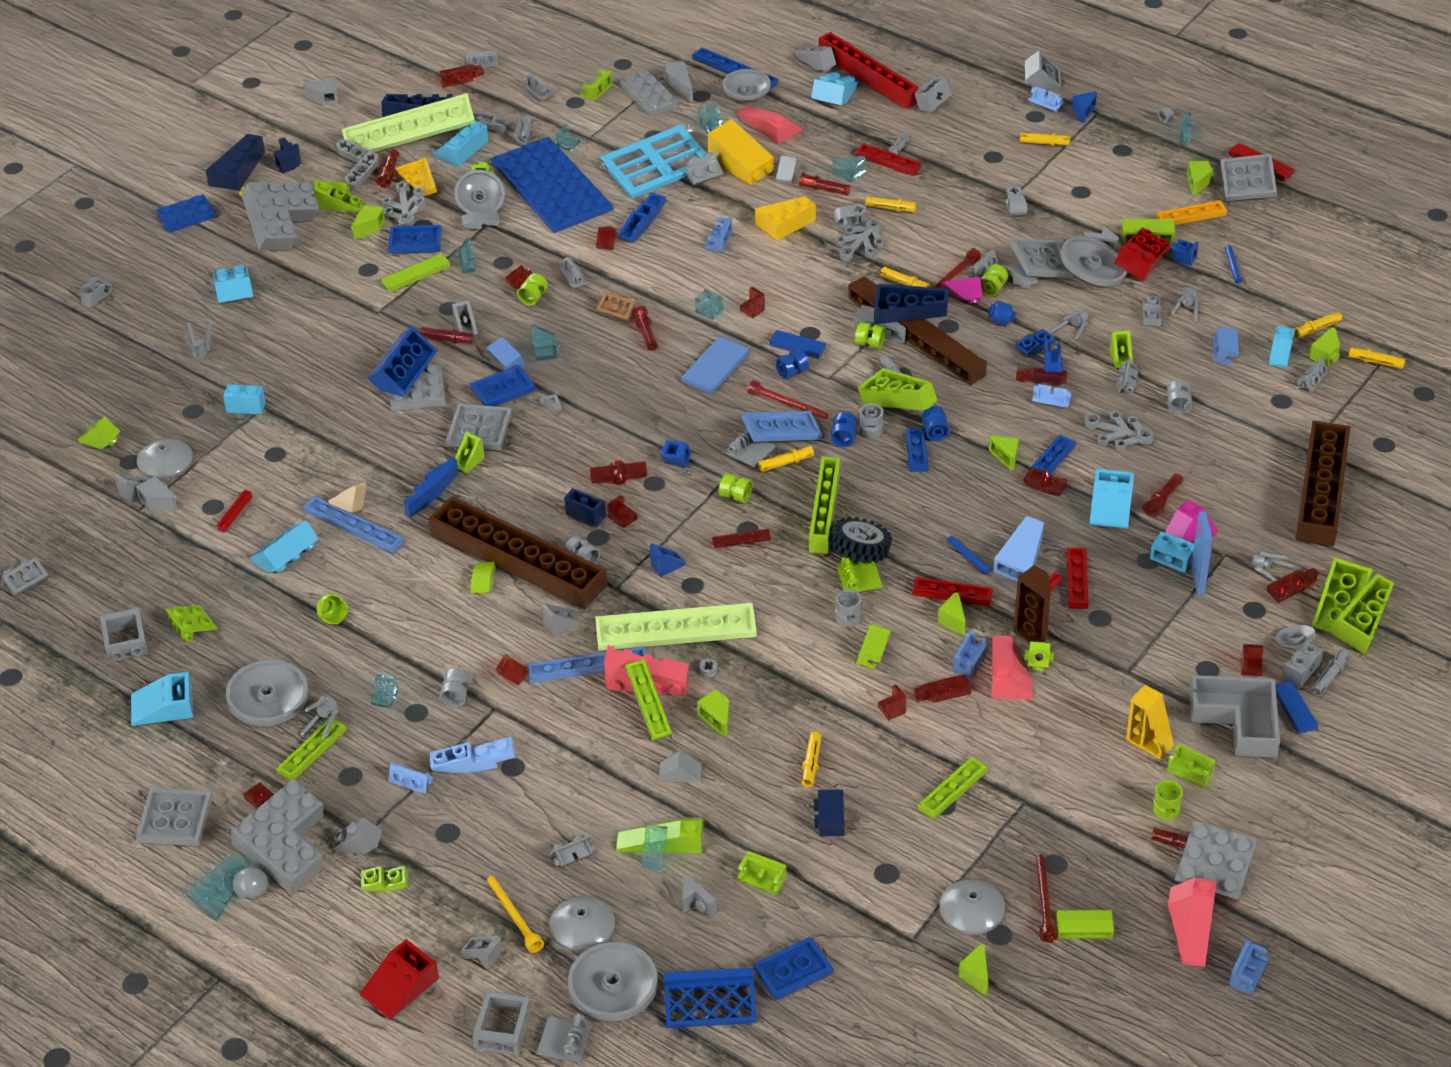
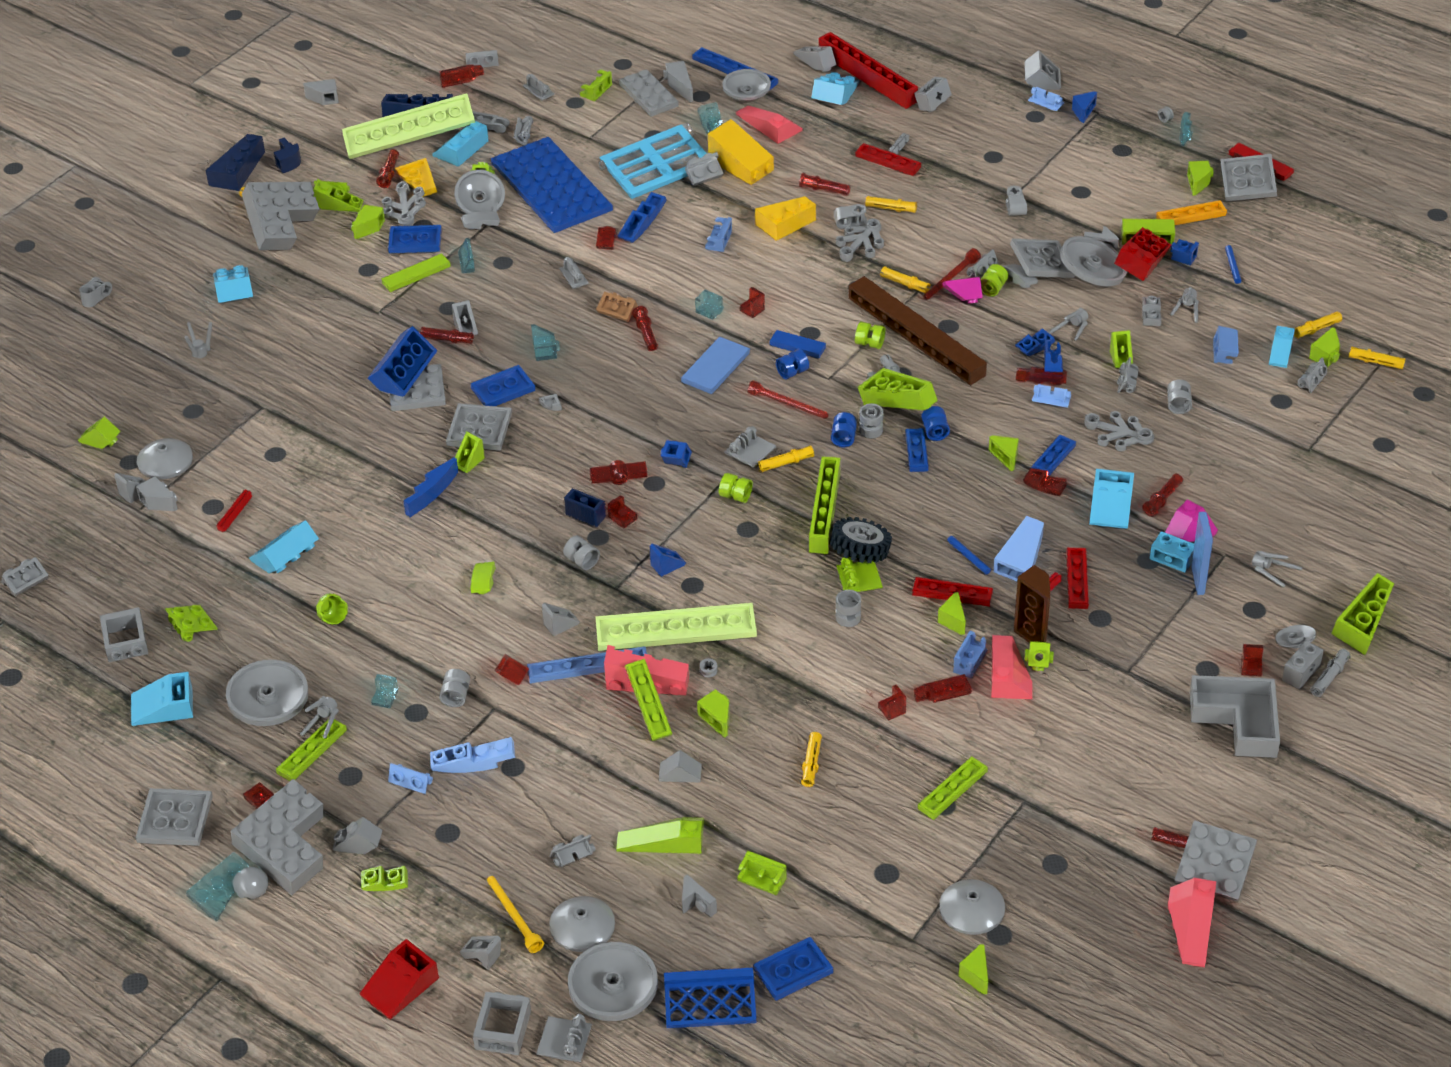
blue plate [156,194,216,233] -> none
medium azure brick [223,384,266,414] -> none
medium blue tile [303,496,404,554] -> none
tan slope [329,481,367,513] -> none
light grey beam [336,139,379,190] -> none
reddish brown brick [428,496,607,609] -> none
medium blue hinge [486,337,526,369] -> none
clear red bracket [505,264,533,291] -> none
lime wheel [517,273,548,306] -> none
clear light blue panel [556,124,580,151] -> none
clear light blue slope [642,824,668,871] -> none
clear red pin [712,528,771,549] -> none
medium blue tile [742,411,823,442] -> none
light grey slope [776,155,802,184] -> none
dark blue brick [814,790,845,837] -> none
clear light blue slope [832,156,866,183] -> none
light grey slope [854,305,906,344] -> none
lime hinge [856,624,891,668] -> none
dark blue wedge [874,284,949,324] -> none
blue head [988,301,1015,326] -> none
yellow pin [1020,132,1071,147] -> none
clear red piece [1036,855,1058,943] -> none
lime piece [1056,910,1114,939] -> none
yellow wedge [1126,685,1174,760] -> none
lime wheel [1153,780,1183,820] -> none
lime hinge [1167,743,1216,788] -> none
medium blue hinge [1229,940,1268,995] -> none
clear red hinge [1266,567,1319,603] -> none
blue tile [1275,680,1318,734] -> none
reddish brown brick [1295,421,1350,546] -> none
lime wedge [1312,557,1373,634] -> none

